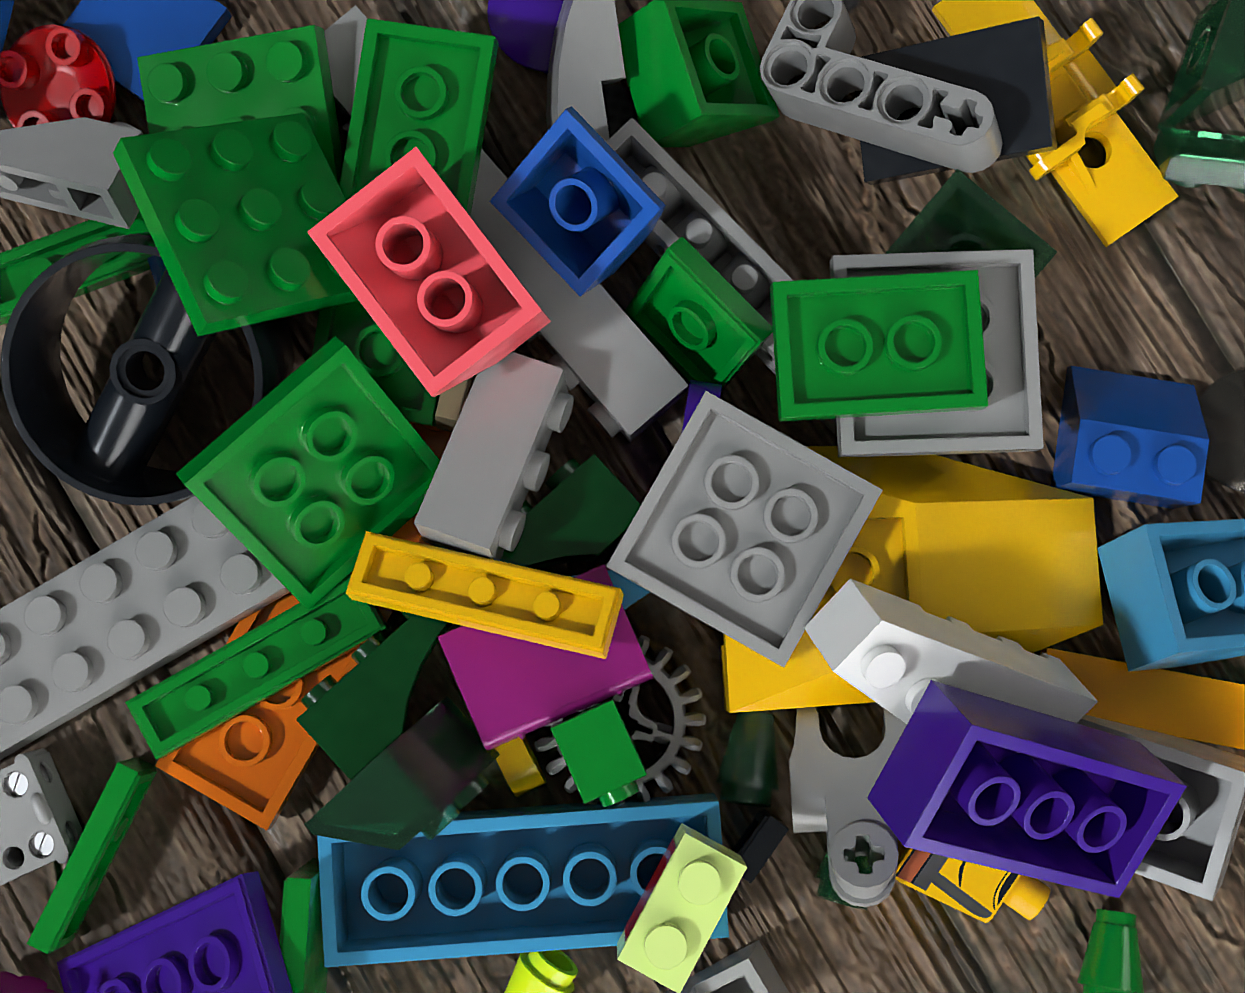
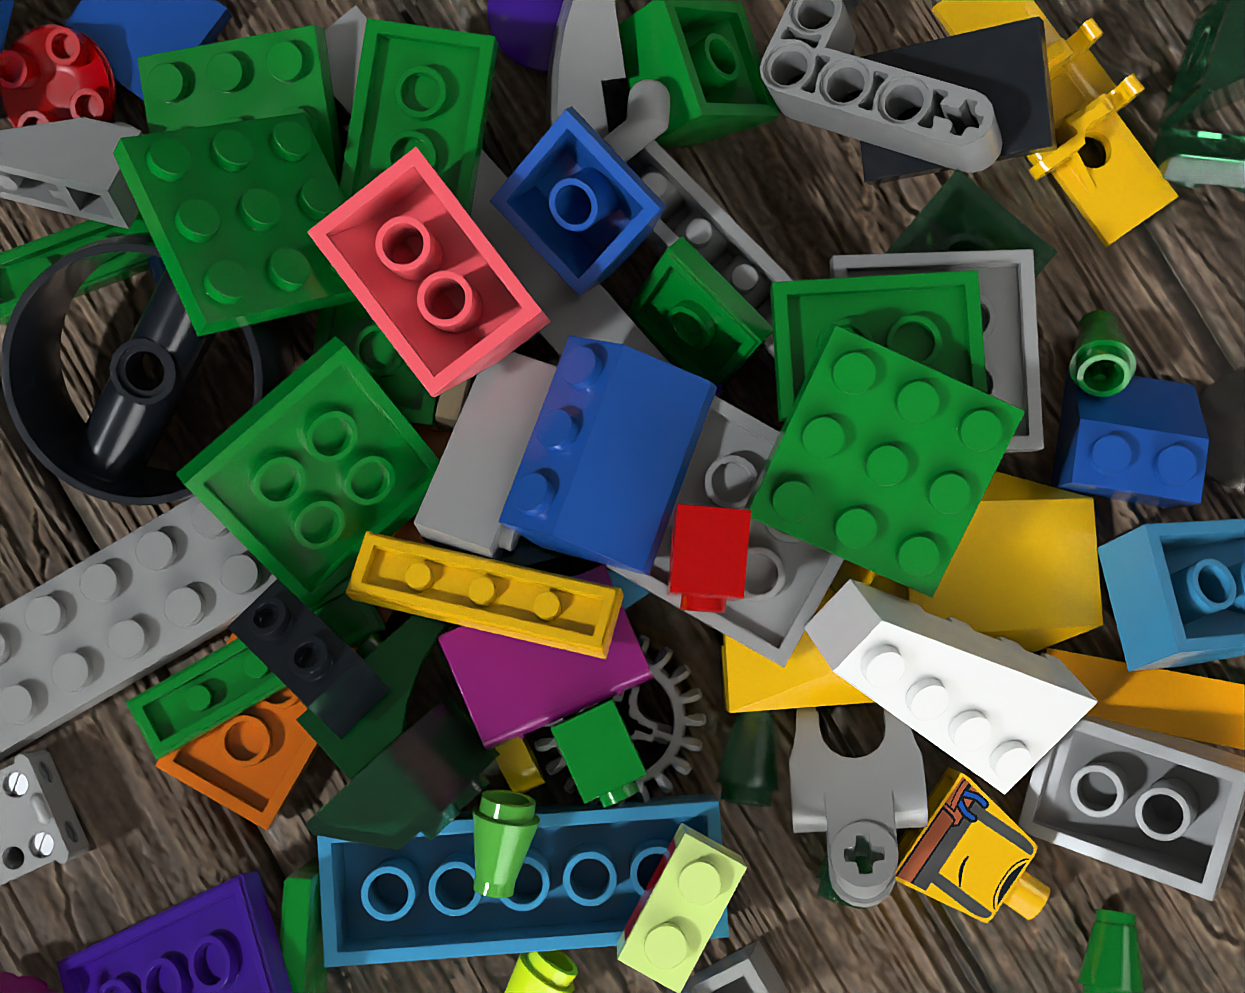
green tile [27,757,157,954] -> none
black tile [732,808,789,883] -> none
dark purple brick [867,680,1187,898] -> none
none -> black brick [228,578,390,740]
none -> bright green cone [472,790,540,898]
none -> blue slope [498,335,717,576]
none -> light grey arm [603,79,671,163]
none -> red brick [666,504,751,613]
none -> green plate [743,323,1025,597]
none -> green cone [1069,310,1136,397]

